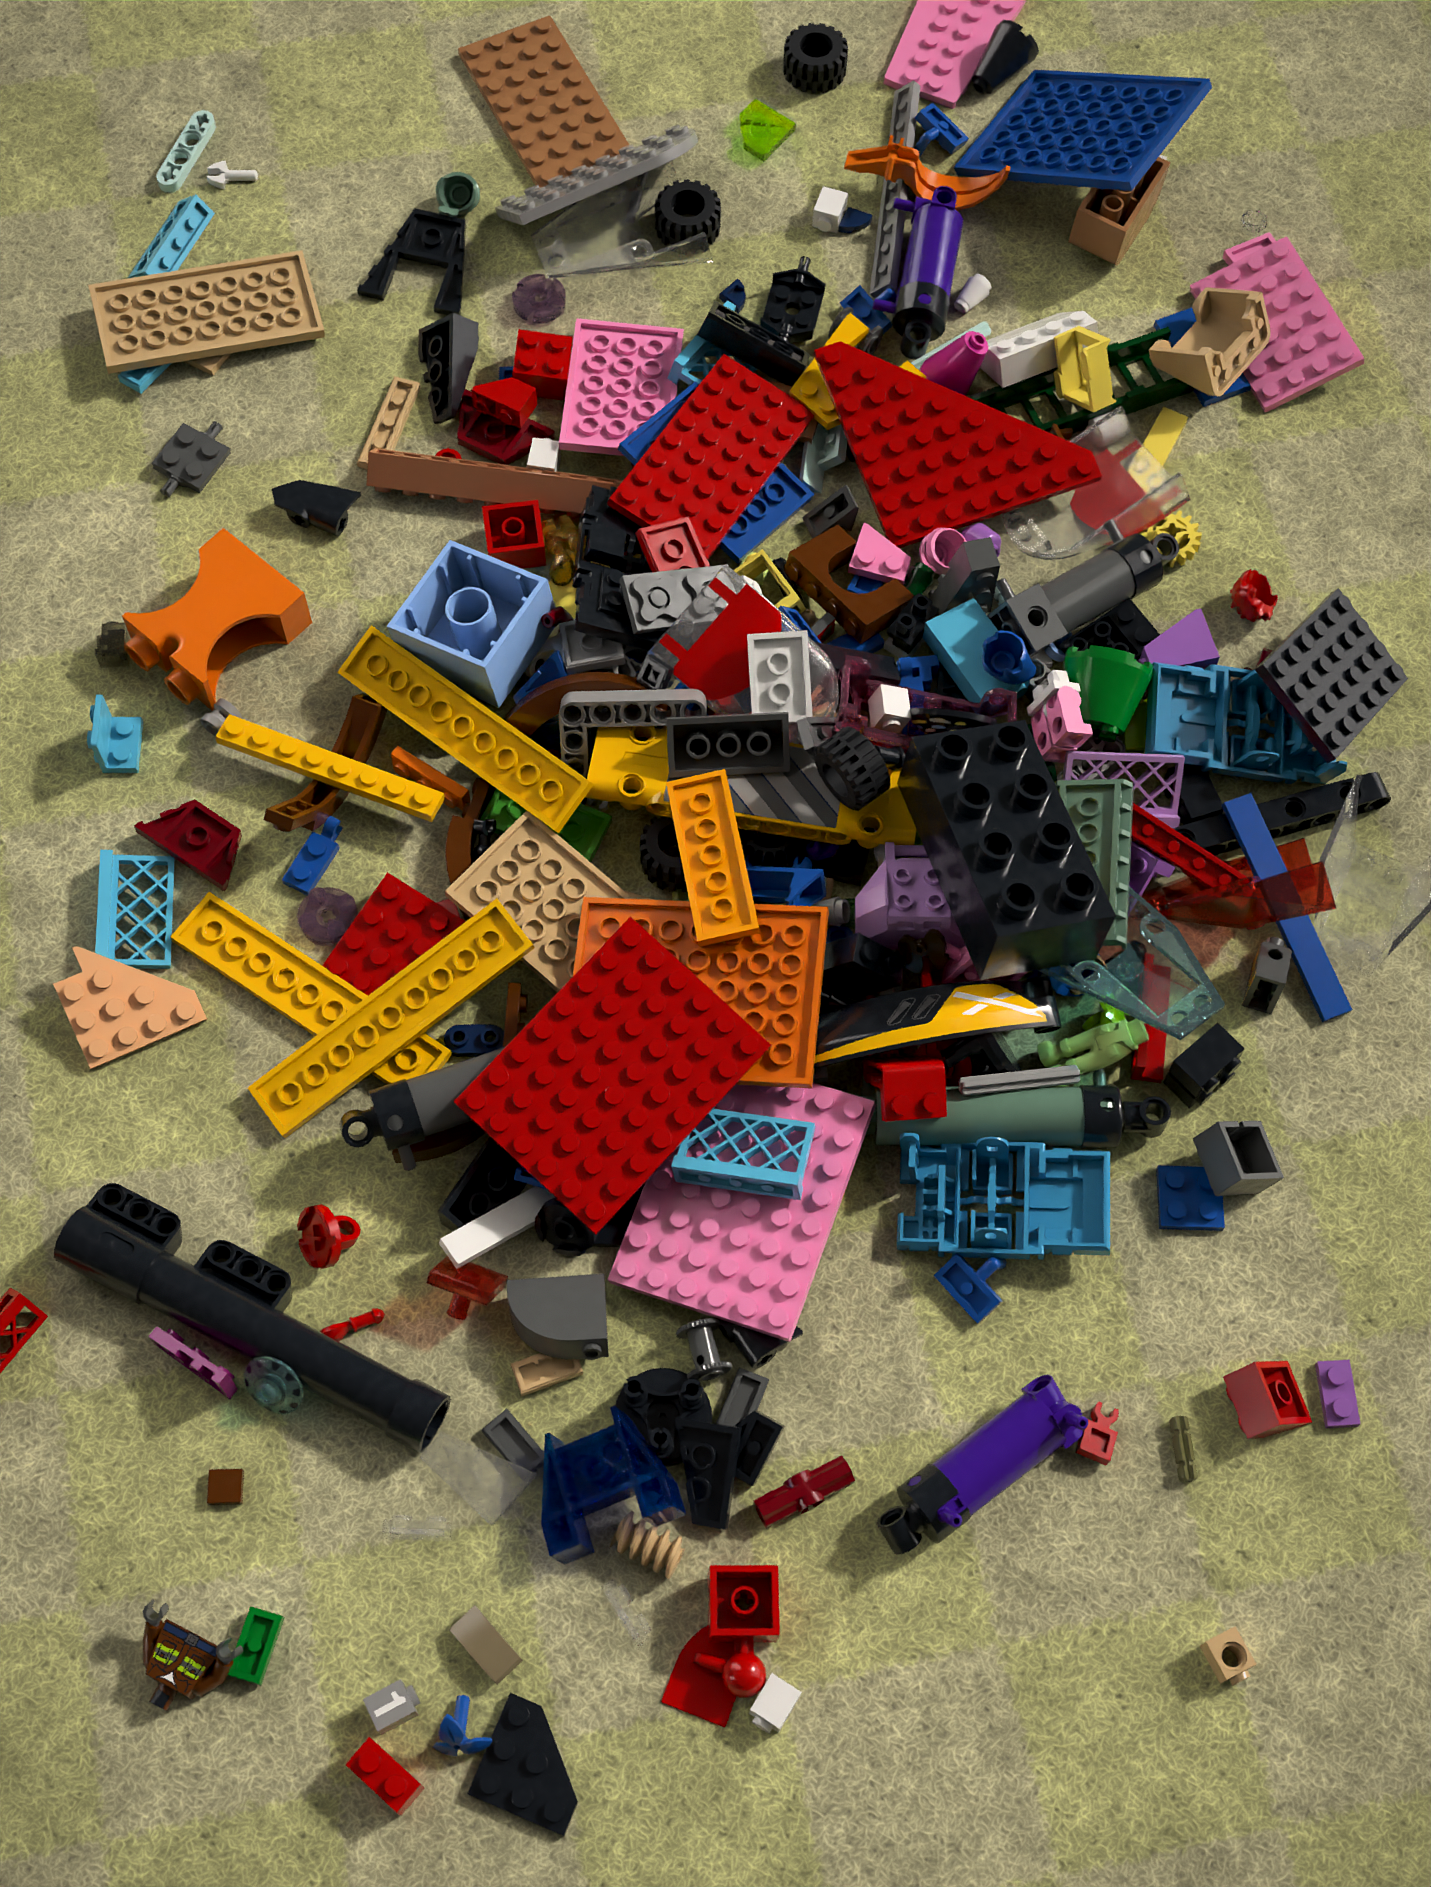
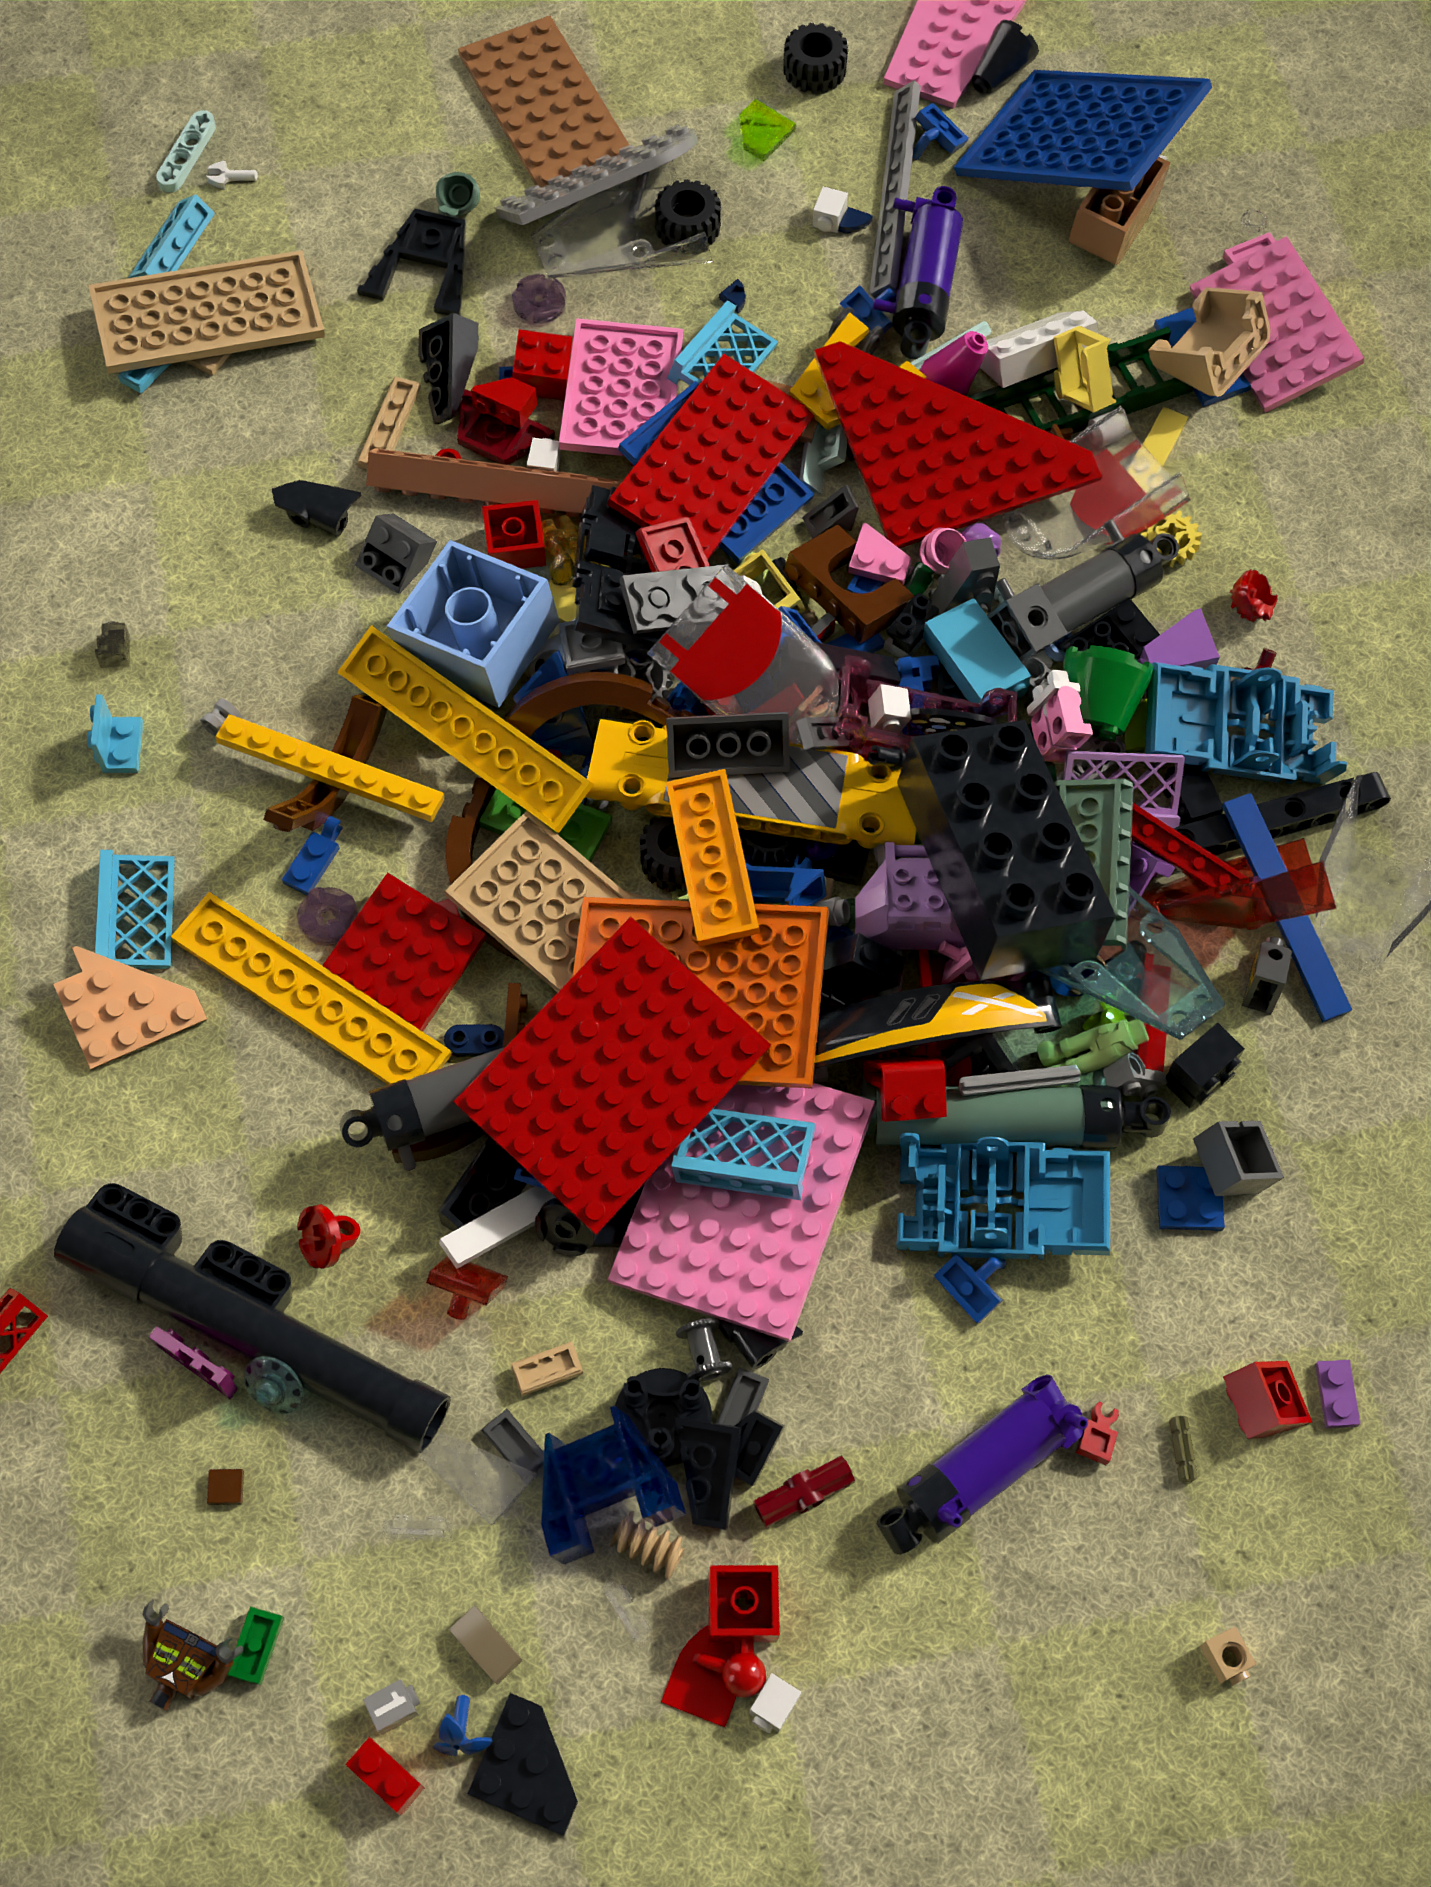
orange brick [122,528,312,711] -> none
dark red wing [134,799,242,891] -> none
dark grey plate [152,421,231,498] -> none
yellow plate [247,898,535,1138] -> none
red piece [320,1308,385,1341] -> none
orange plate [391,745,471,811] -> none
black arm [472,818,497,861] -> none
dark grey brick [507,1274,609,1360] -> none
dark red arm [541,606,574,632] -> none
light grey beam [559,689,707,778] -> none
black tile [636,655,674,690] -> none
black slope [697,301,810,386] -> none
white plate [747,630,813,723] -> none
black plate [760,256,826,343] -> none
black tyre [813,726,891,811] -> none
orange piece [844,135,1011,211] -> none
dark brown piece [898,928,949,974] -> none
white cone [954,274,991,314] -> none
blue hair [982,630,1036,685] -> none
black plate [1254,588,1408,764] -> none
none -> dark grey slope [355,513,437,594]
none -> light grey plate [1103,1052,1168,1099]

